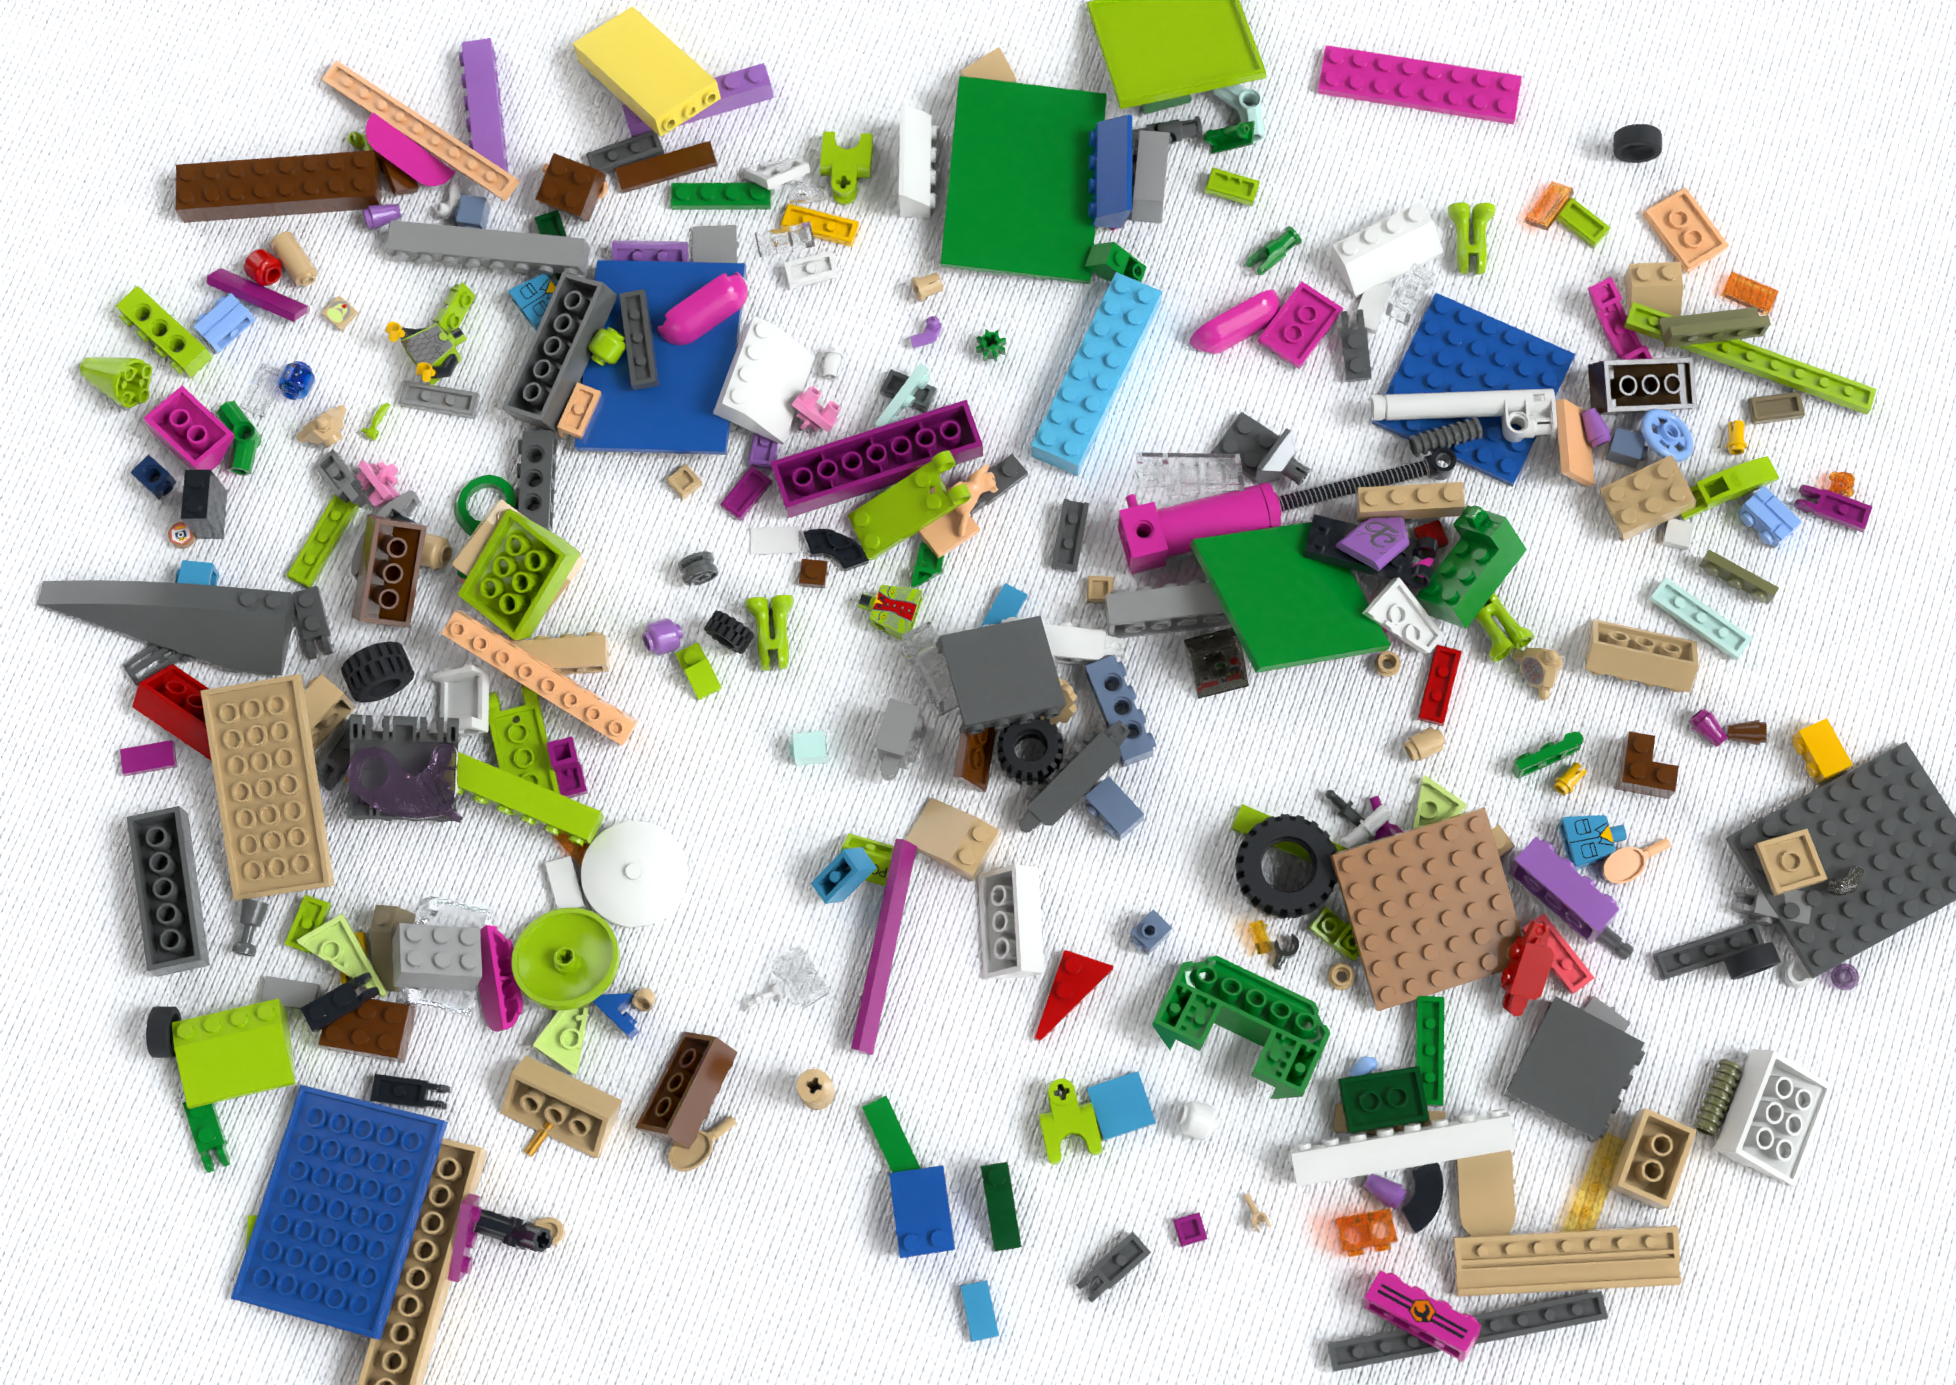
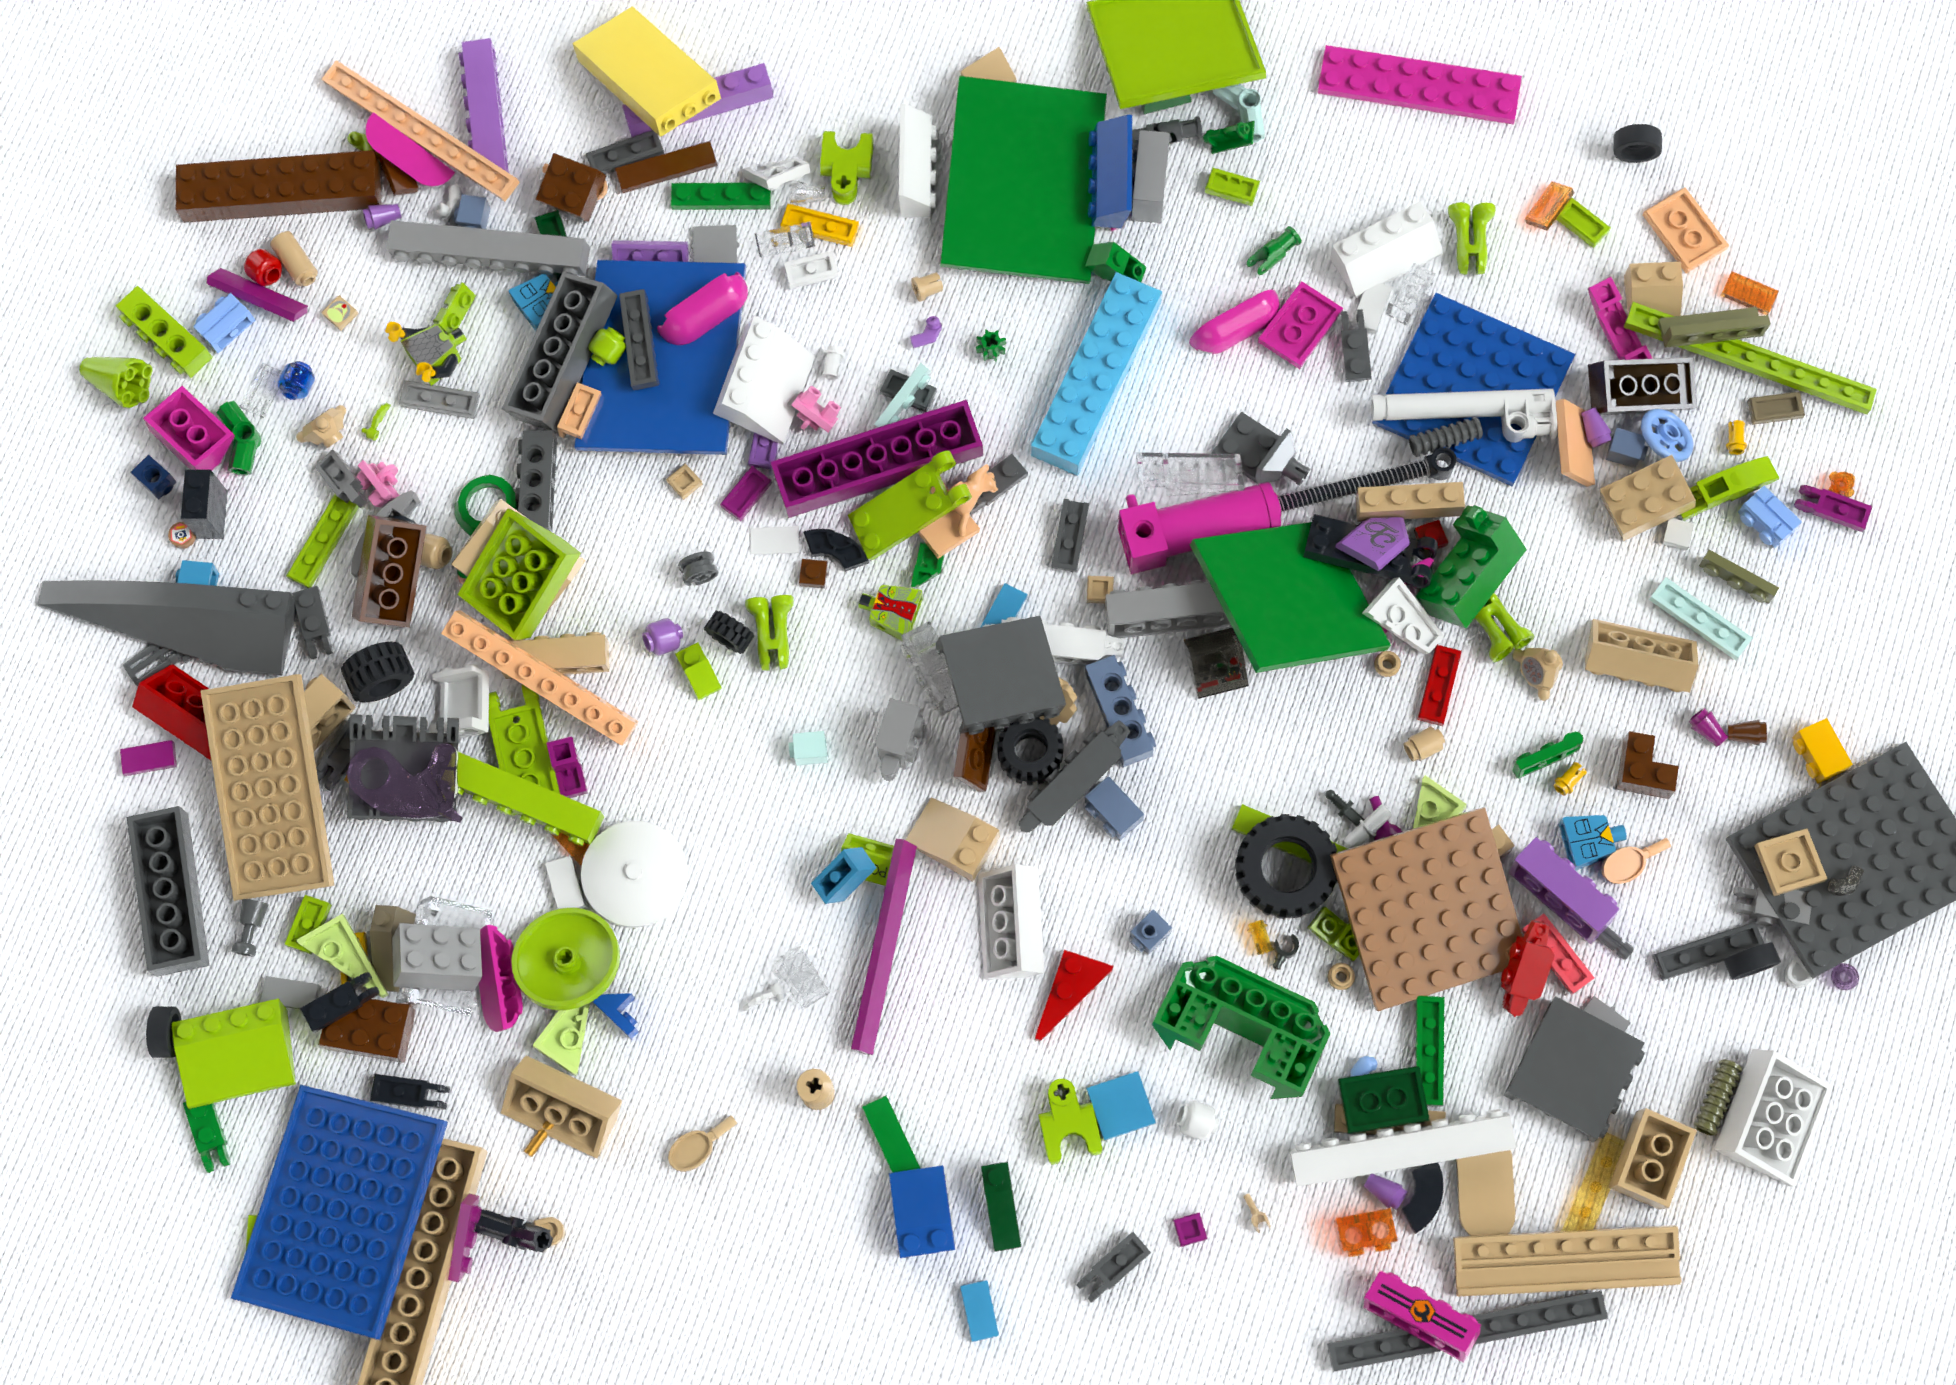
tan hinge [632,988,655,1012] -> none
reddish brown slope [635,1031,738,1149] -> none

